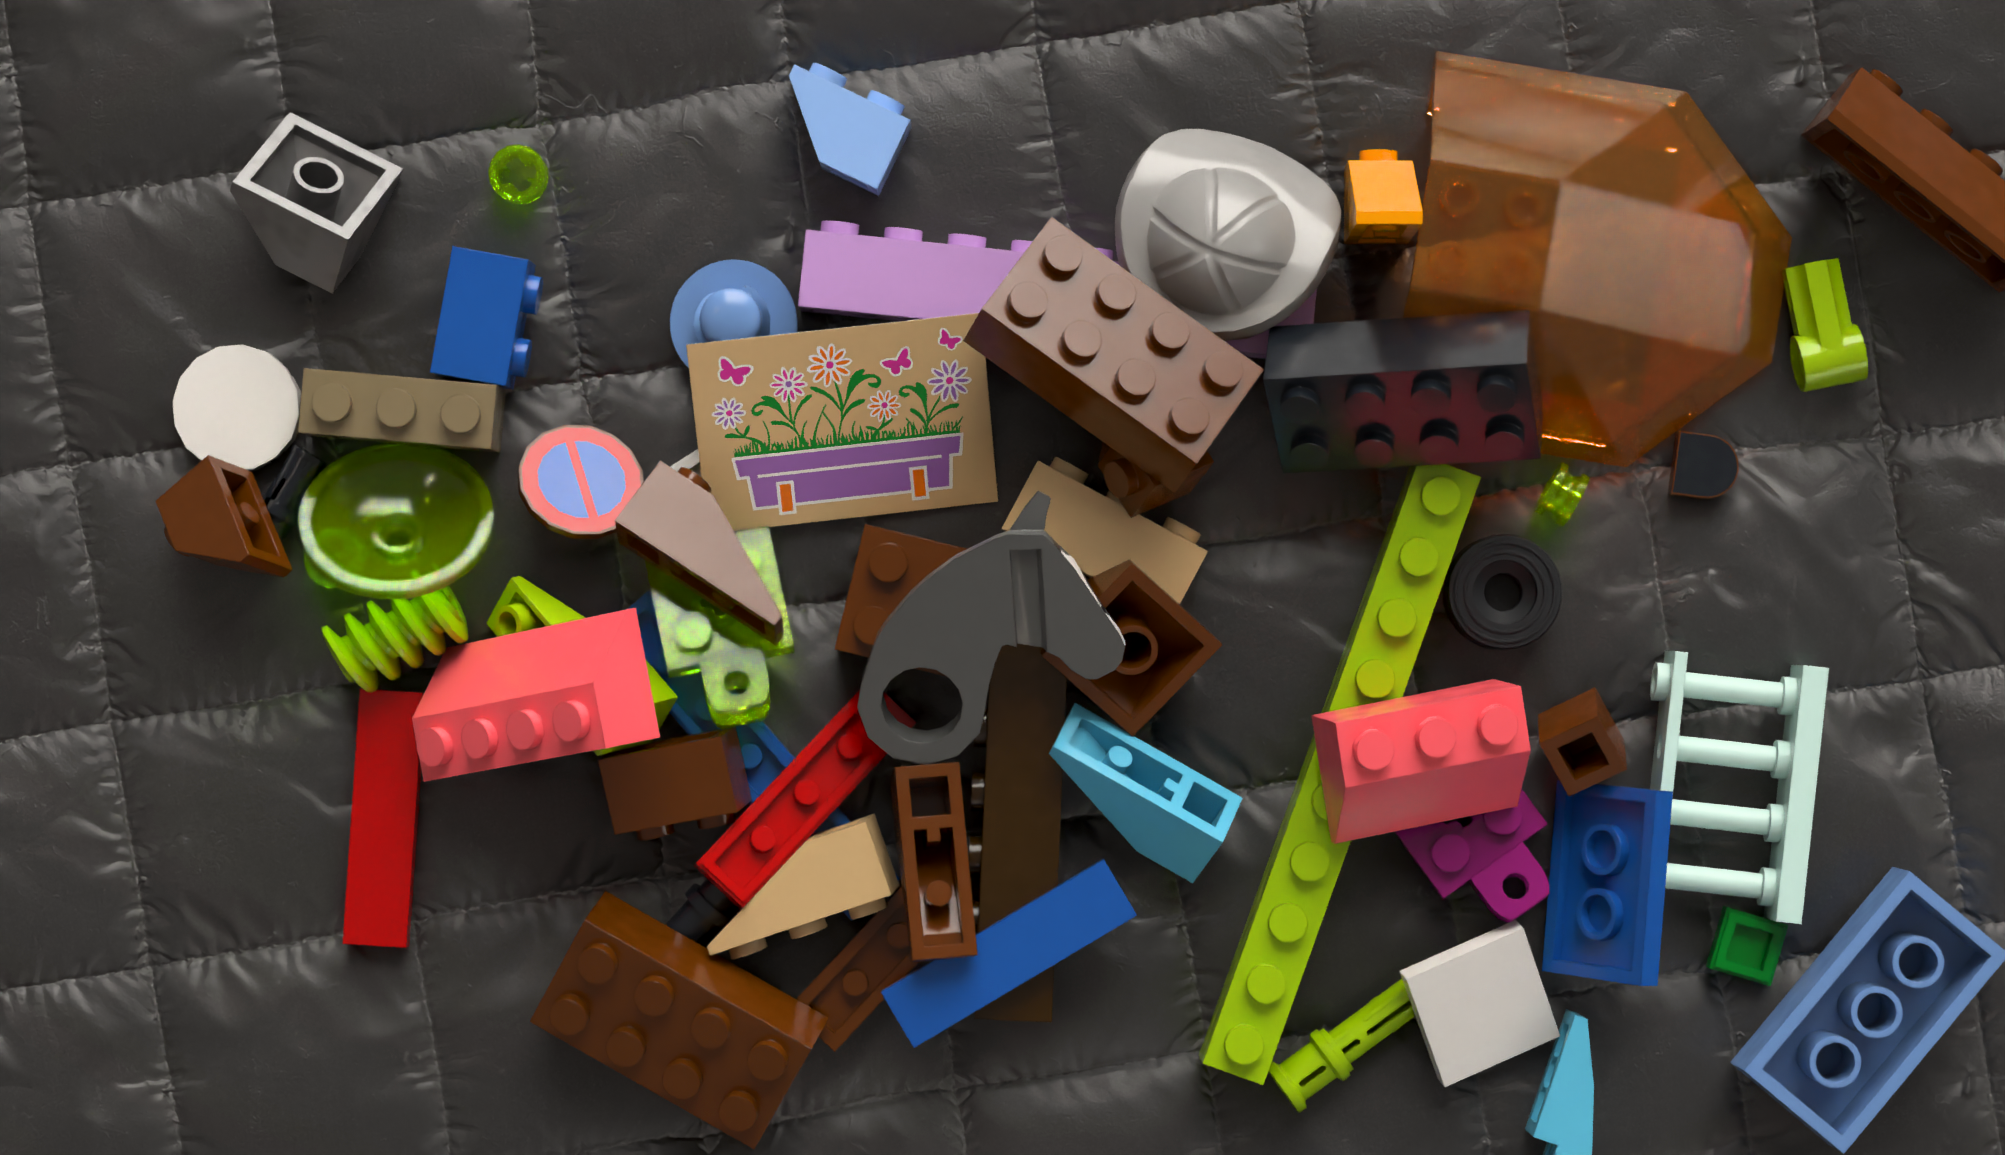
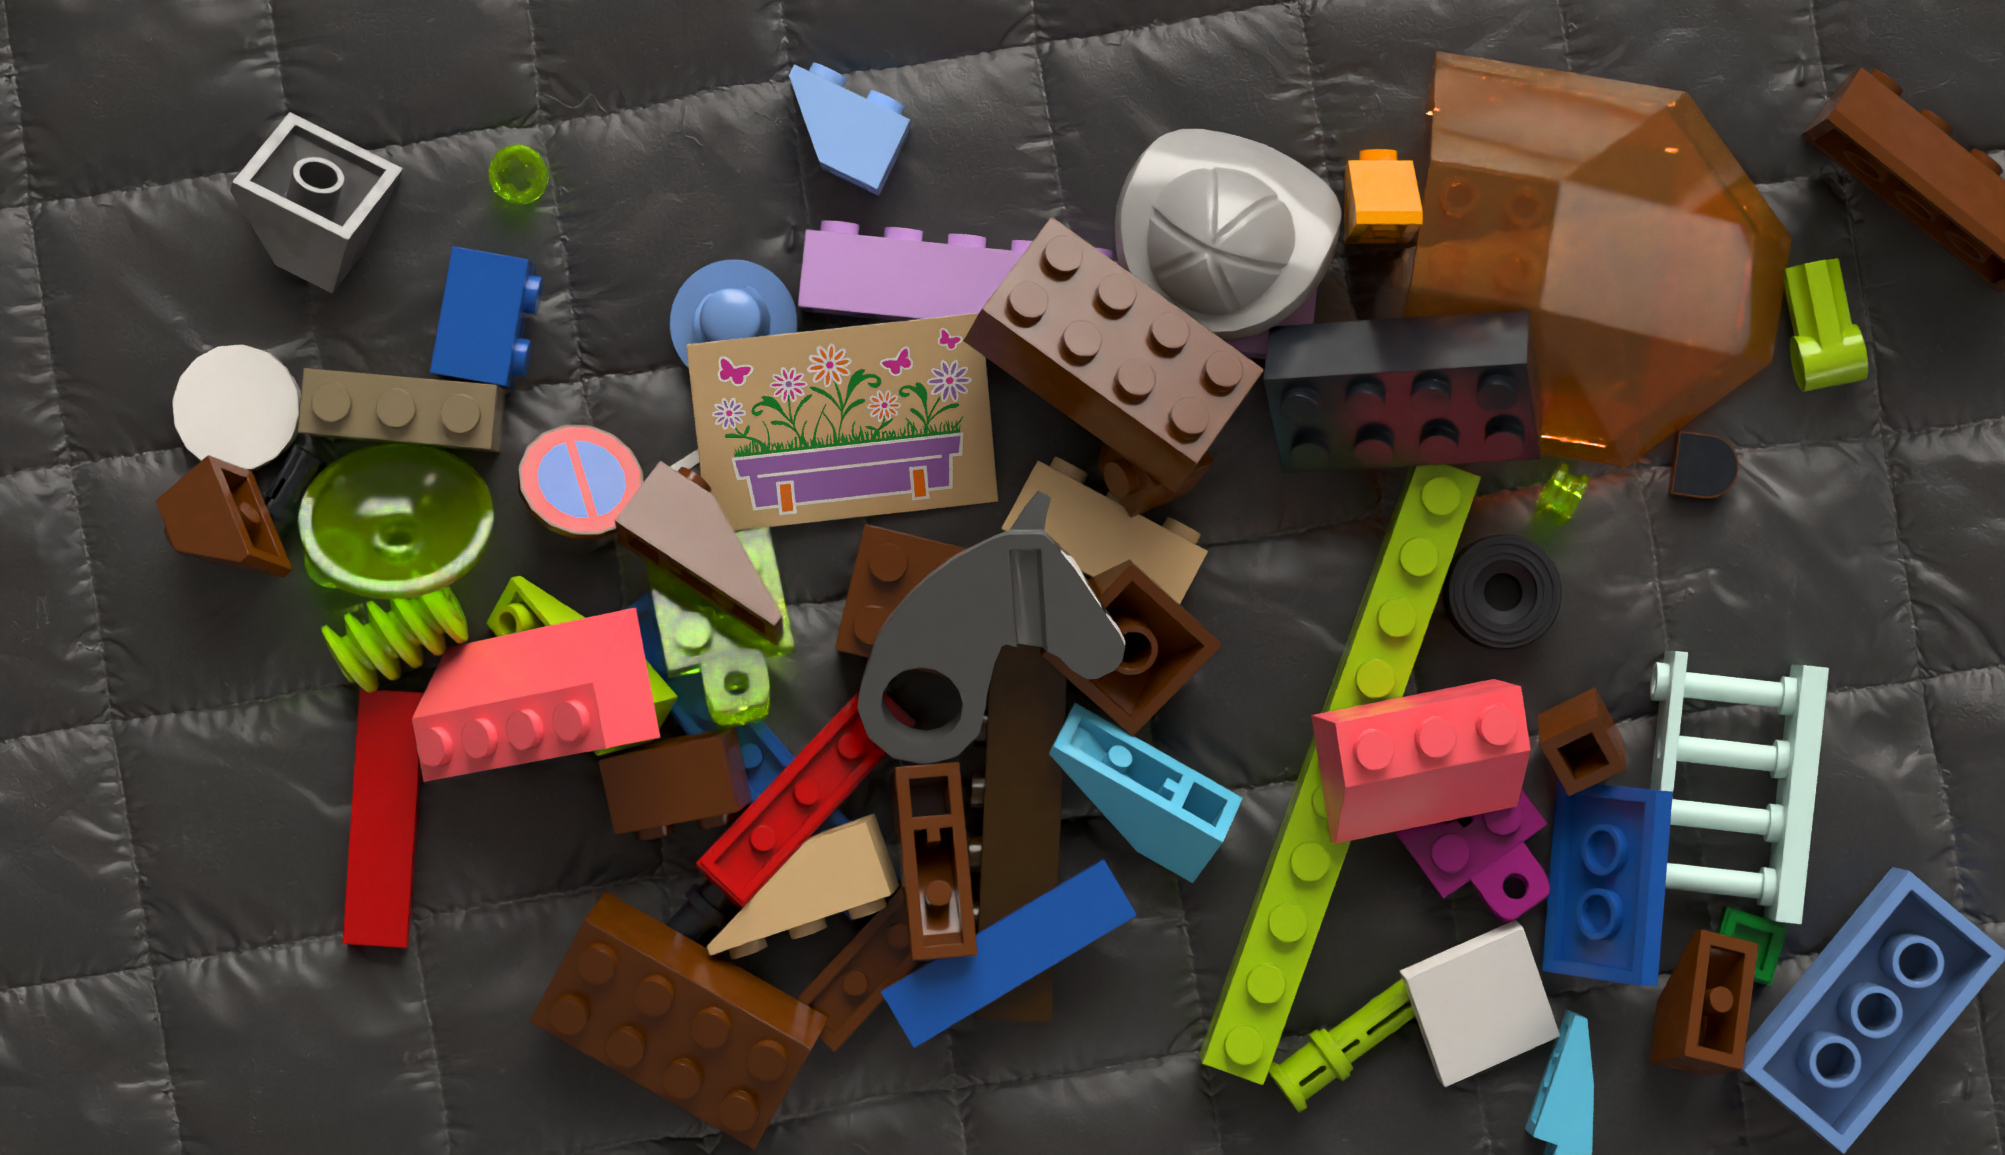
none -> reddish brown slope [1649,929,1758,1077]

